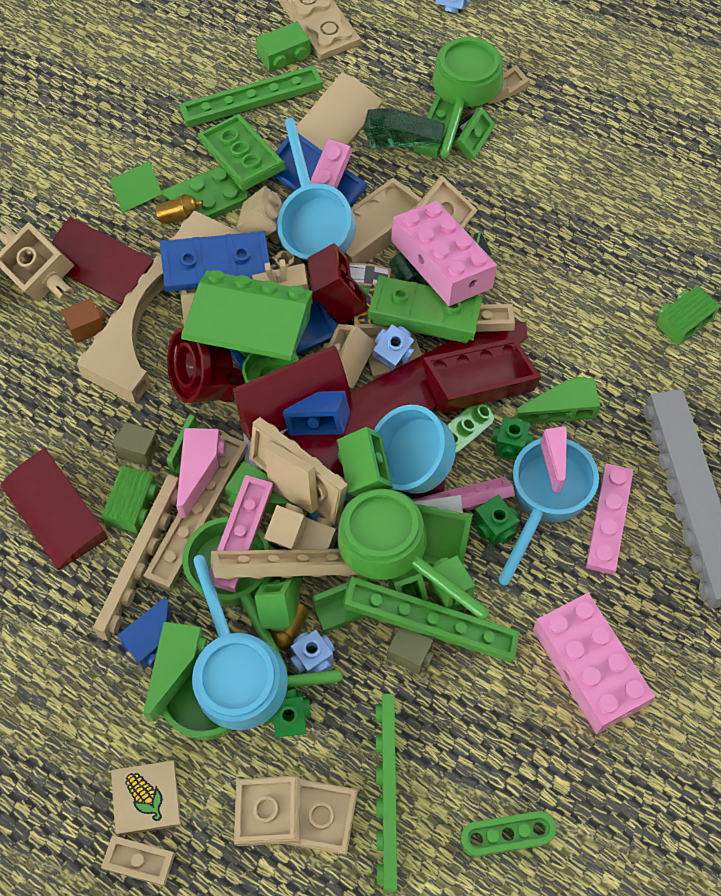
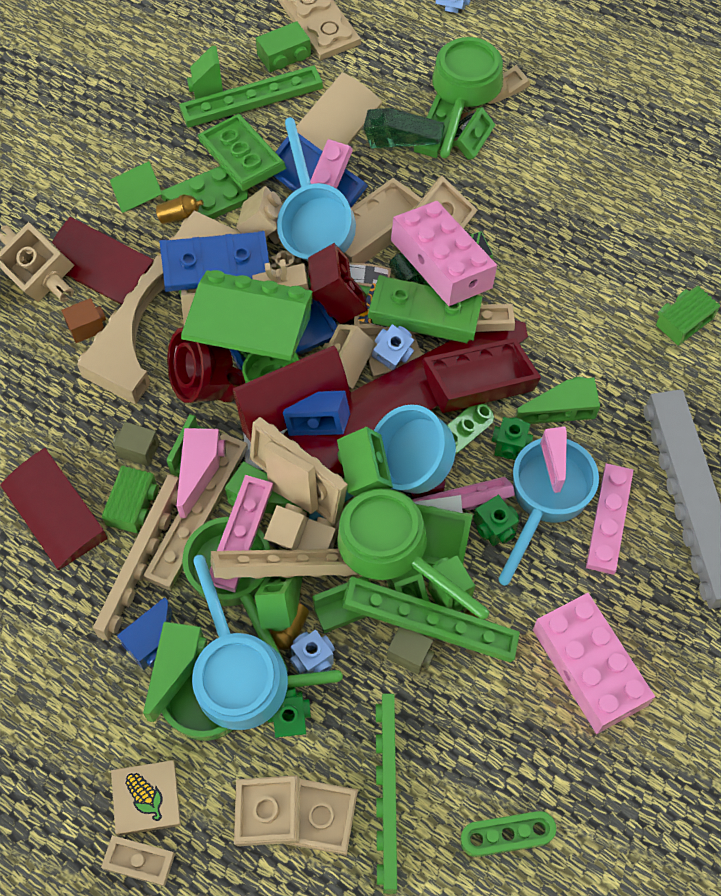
none -> bright green slope [187,46,223,99]

